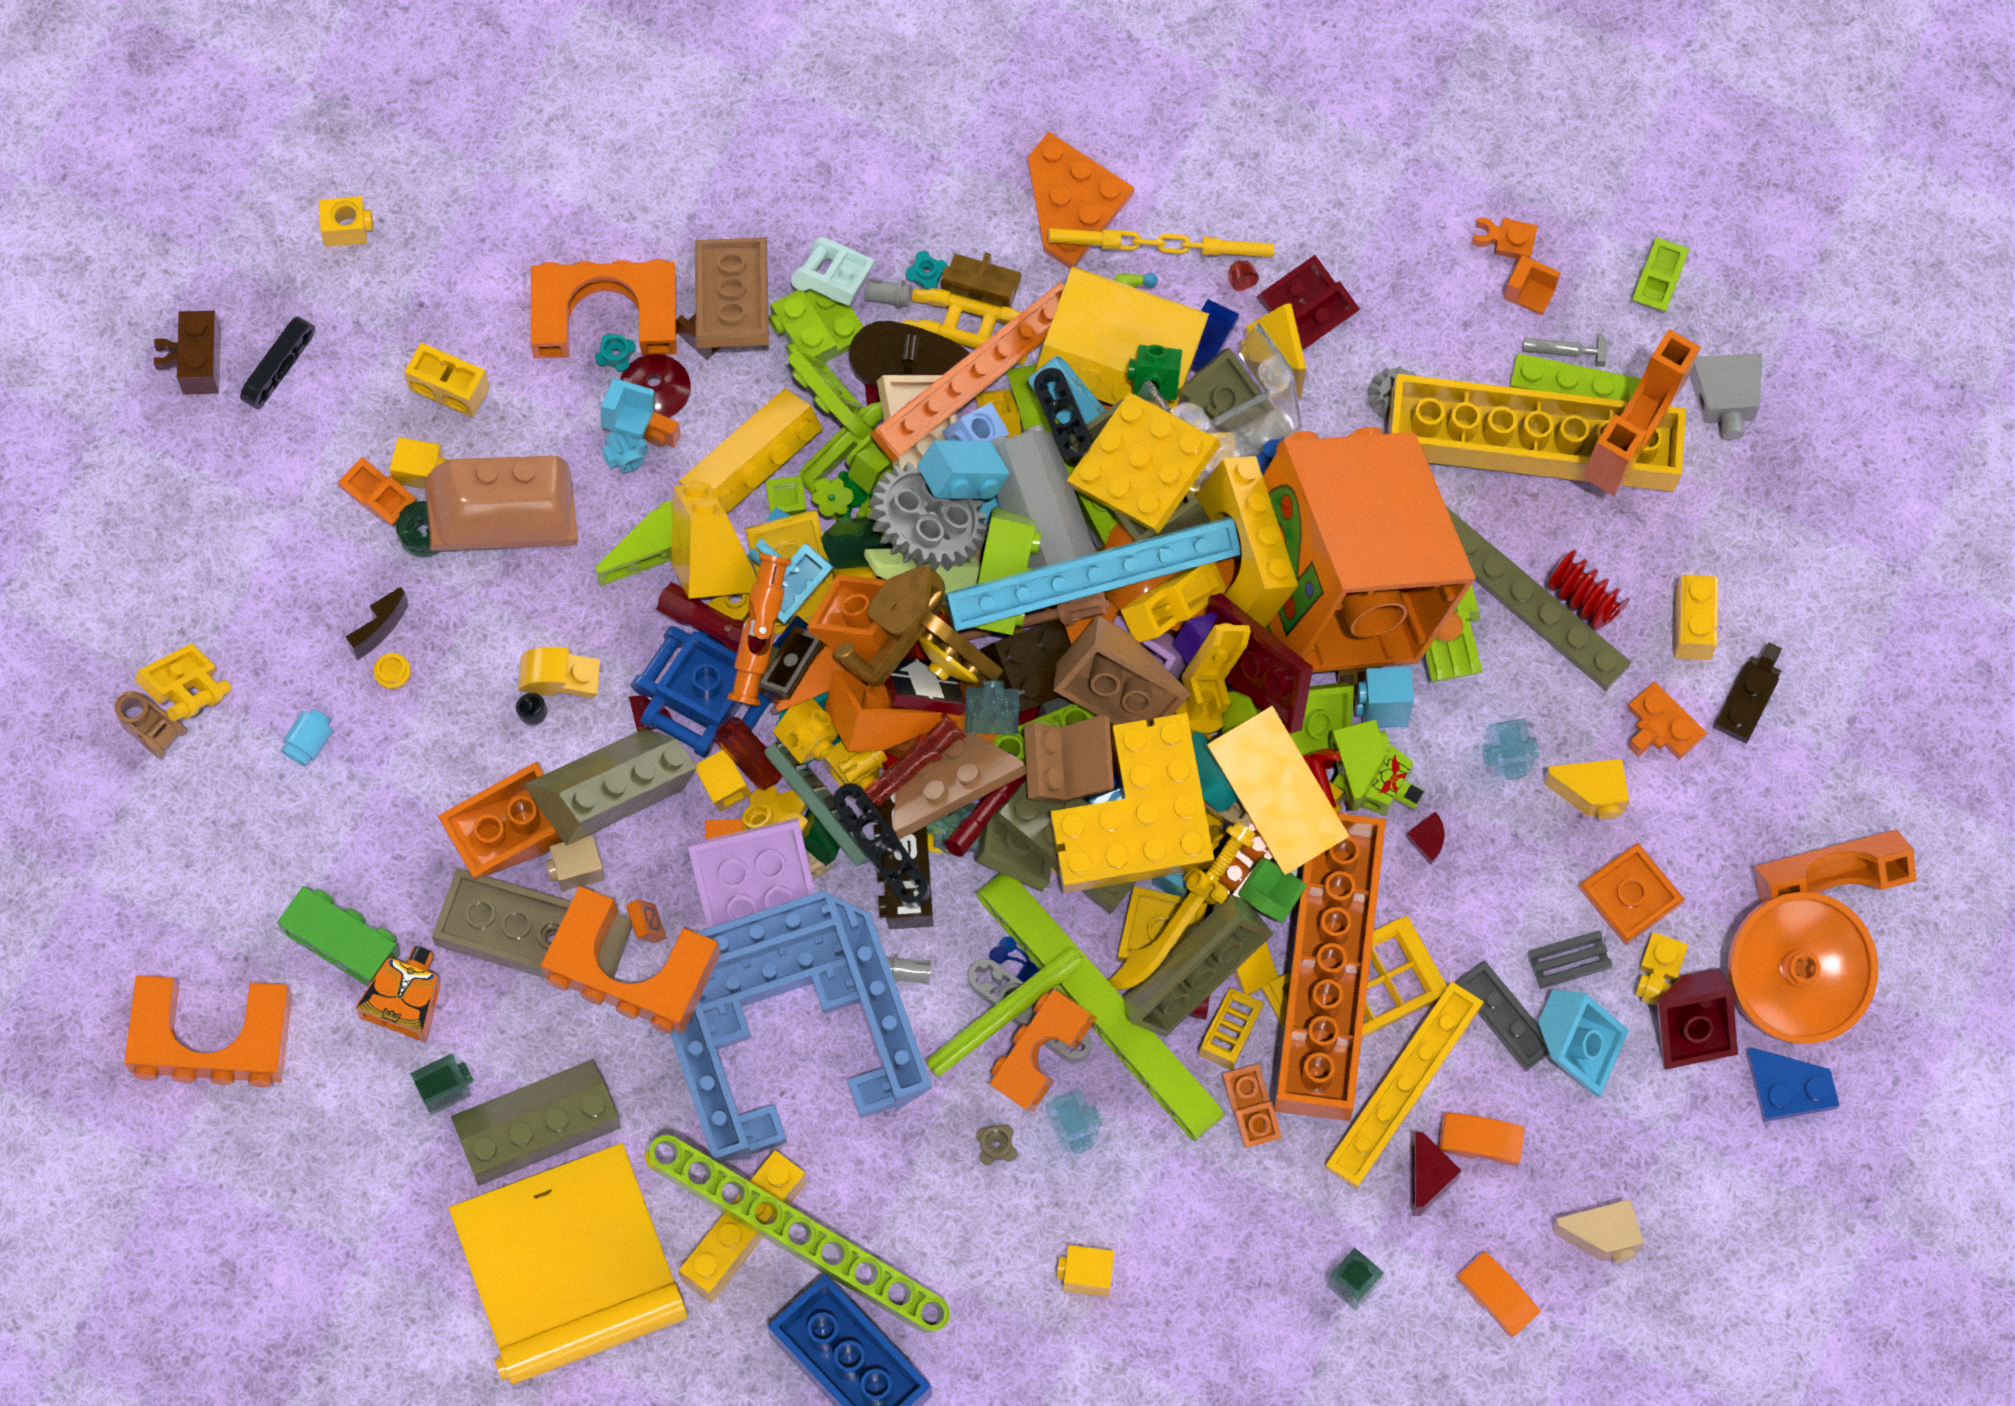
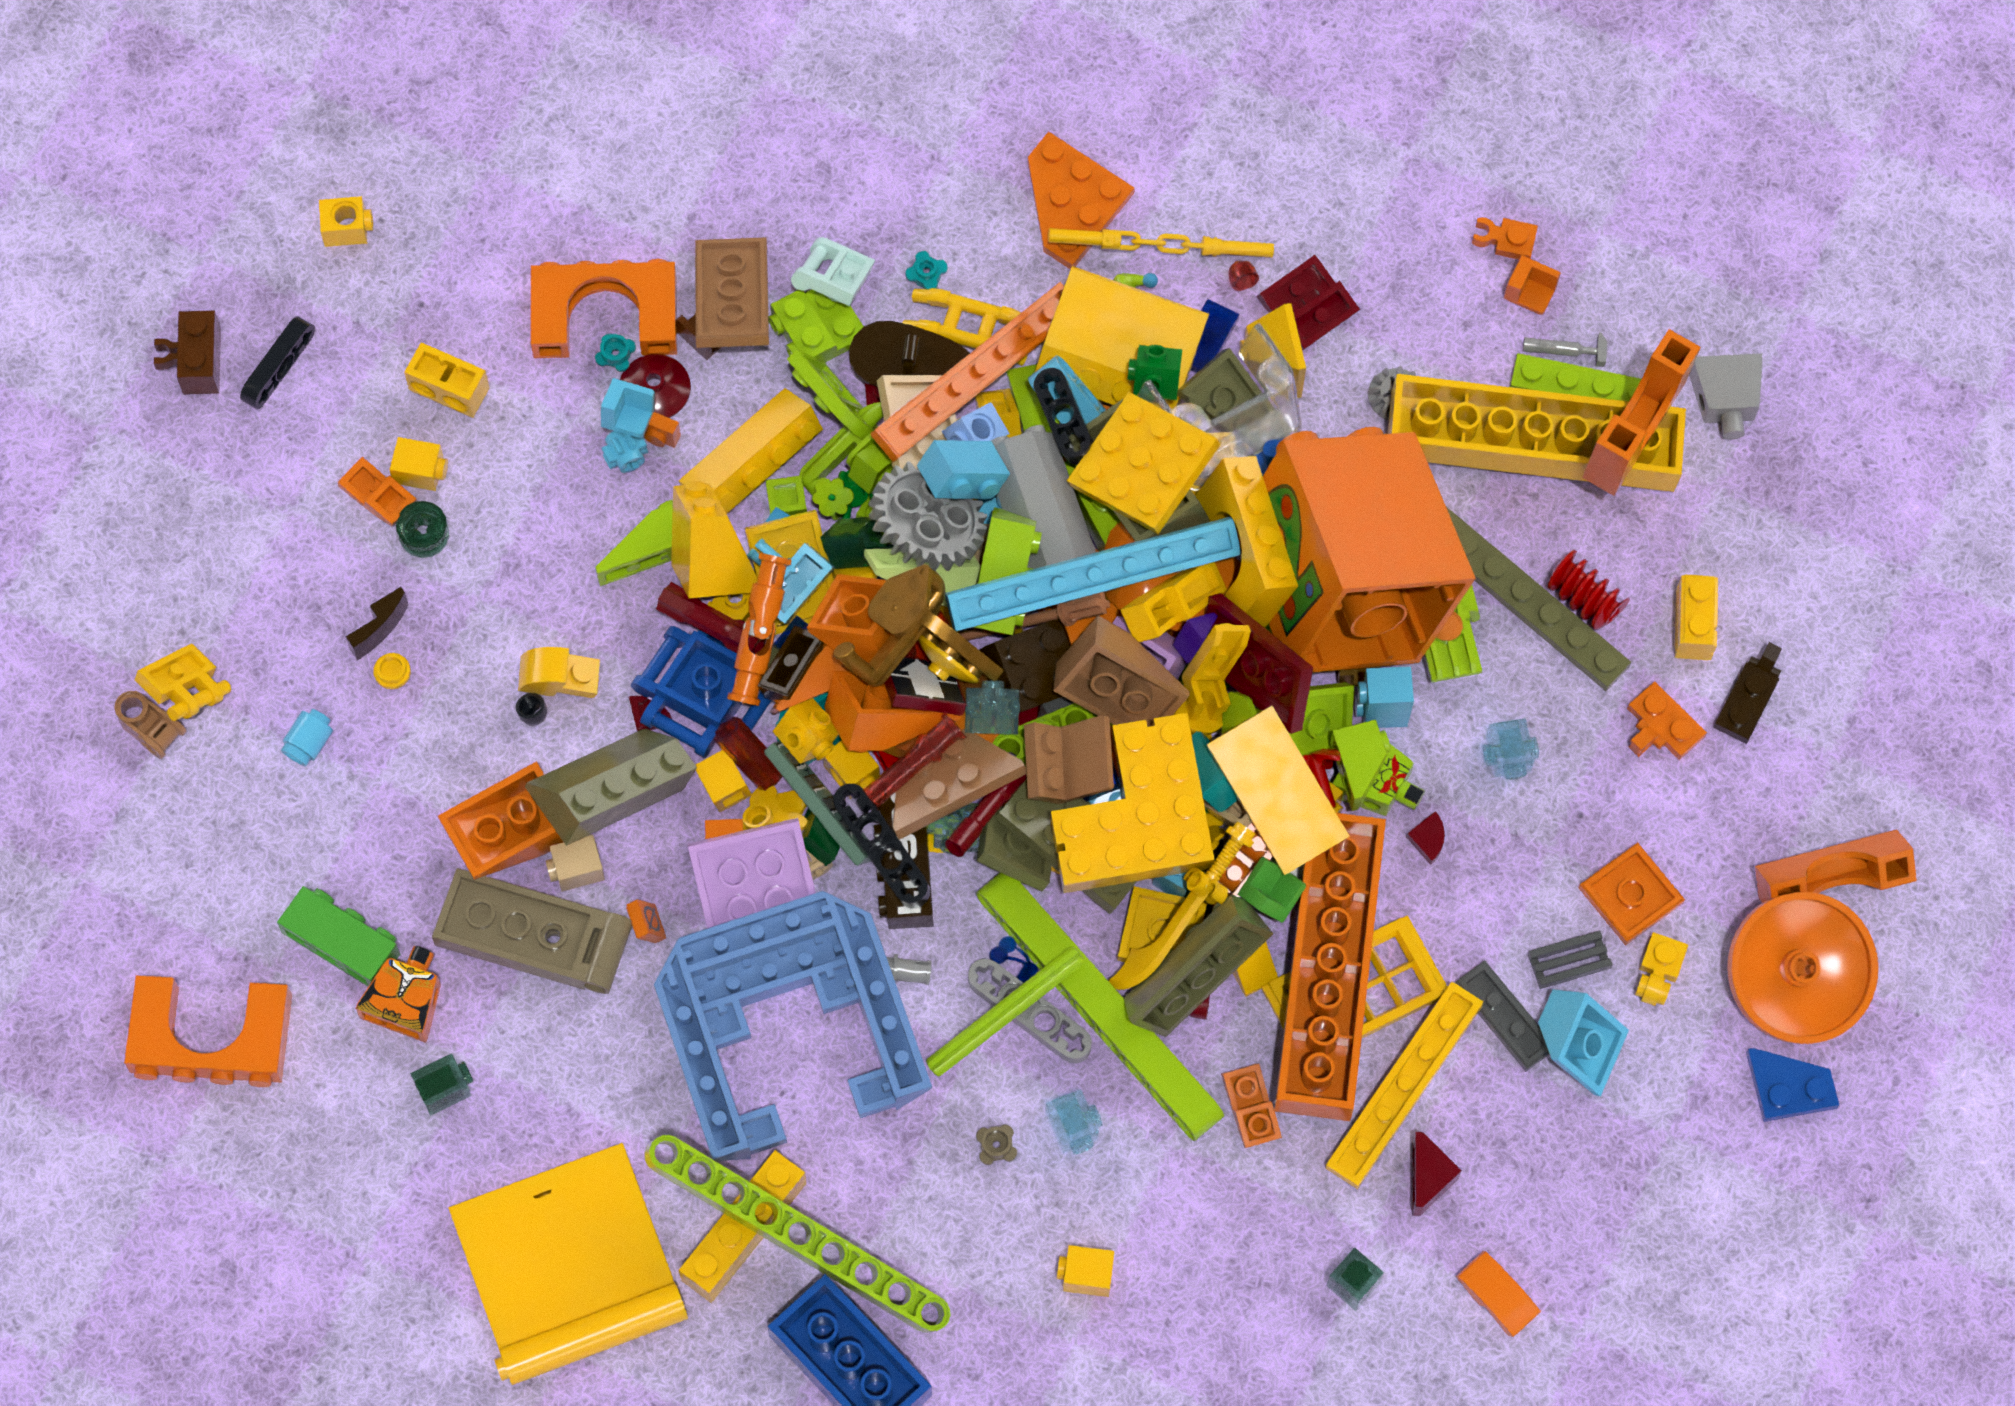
nougat windscreen [424,456,578,551] -> none
olive slope [450,1059,621,1186] -> none
orange arch [540,886,721,1034] -> none
yellow pin [837,751,888,784] -> none
light grey pin [865,278,912,309] -> none
pearl gold panel [941,252,1022,308] -> none
orange arch [989,989,1098,1112] -> none
yellow slope [1198,988,1264,1070] -> none
orange slope [1439,1112,1525,1166] -> none
yellow slope [1544,759,1629,820] -> none
tan slope [1552,1199,1644,1264] -> none
lime slope [1632,237,1690,313] -> none
dark red slope [1657,968,1738,1070] -> none

